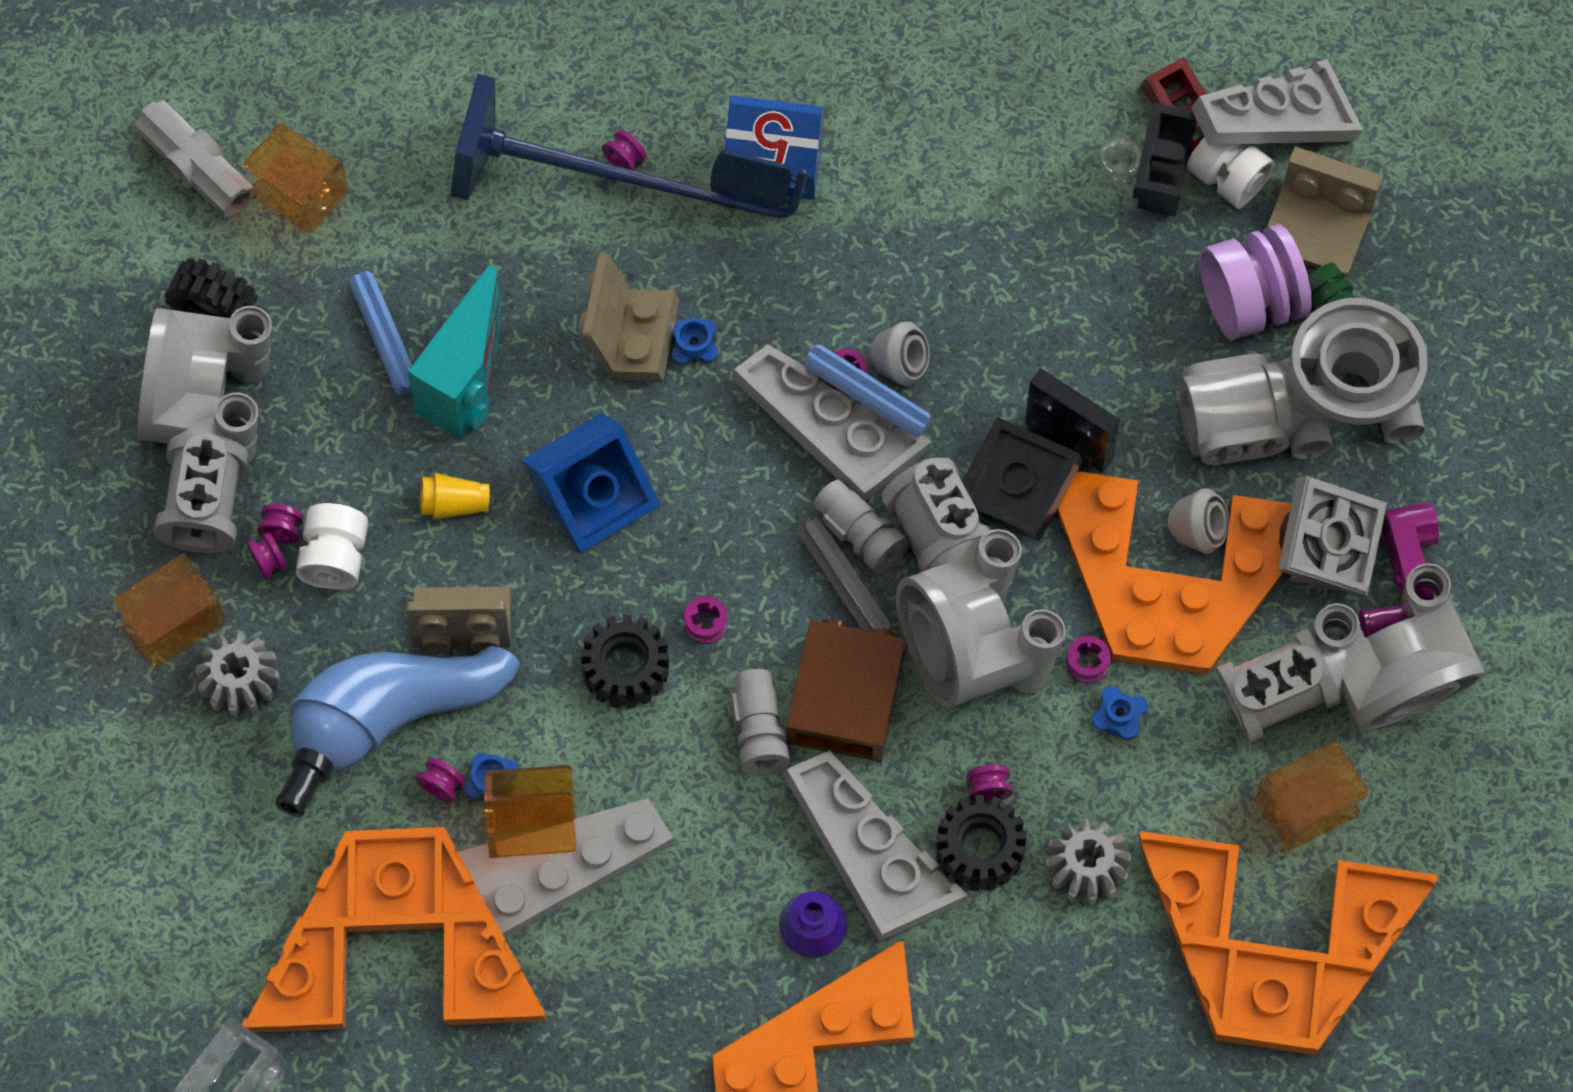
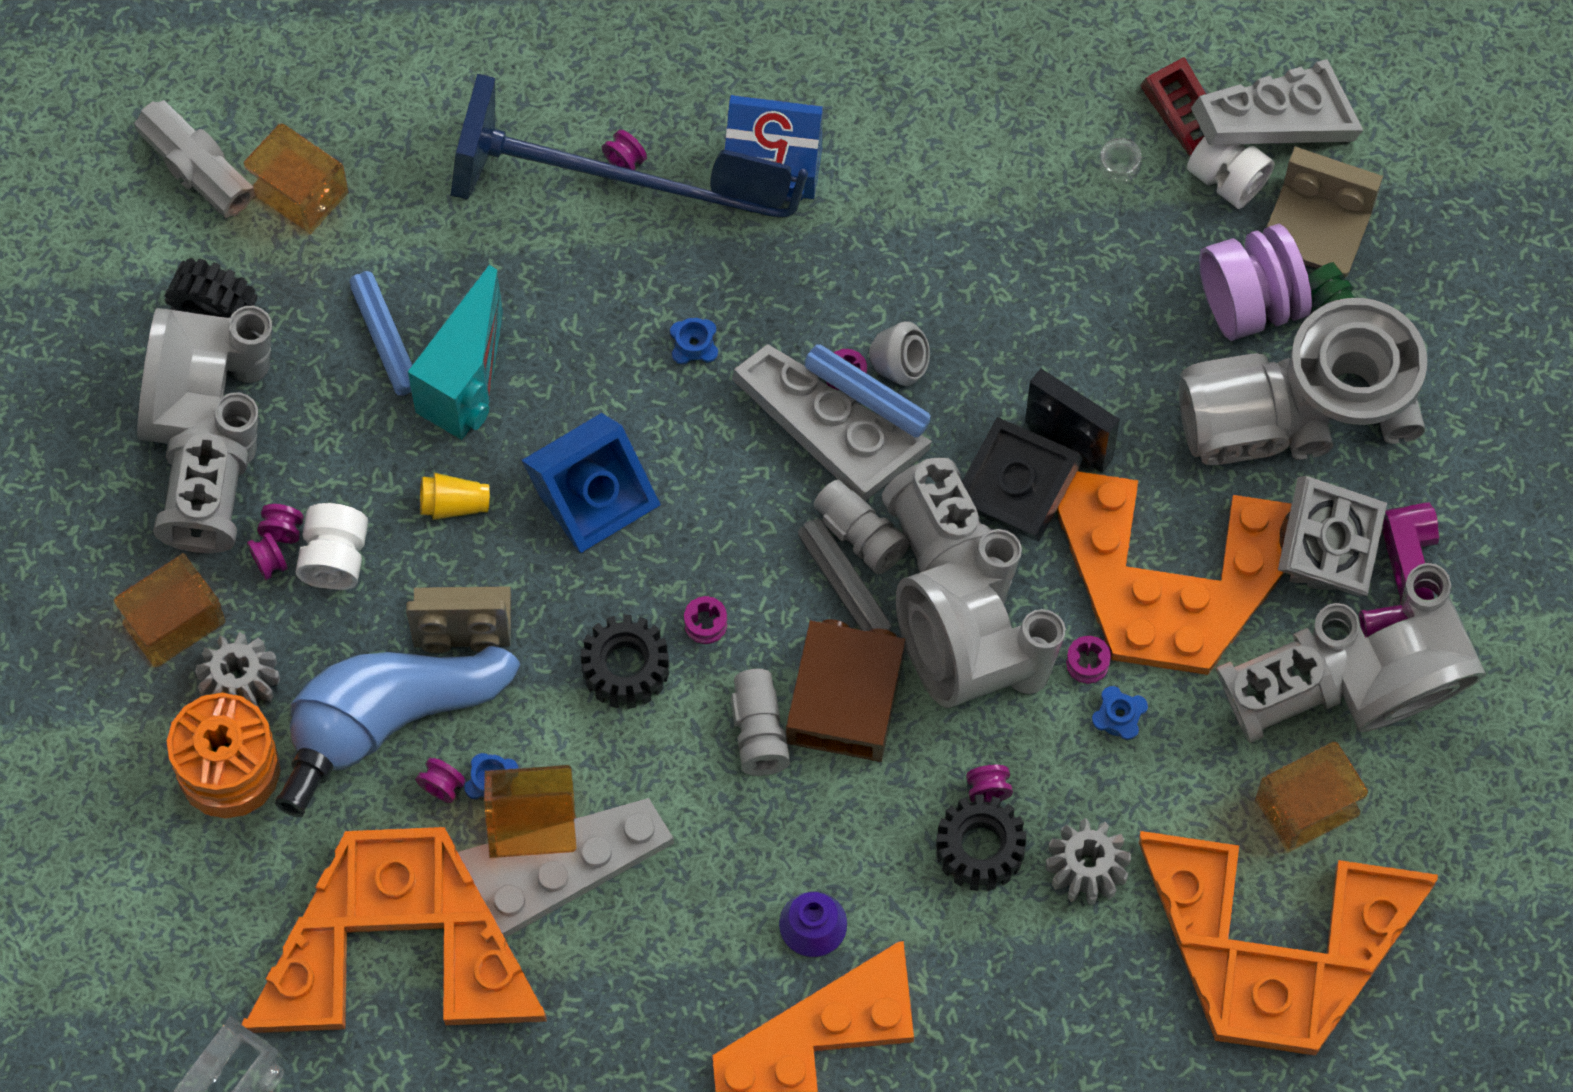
dark tan bracket [579,254,680,382] -> none
light grey wing [784,750,968,942] -> none
black window [1132,102,1197,217] -> none
light grey cone [1168,488,1229,554] -> none
none -> orange wheel [166,692,281,819]

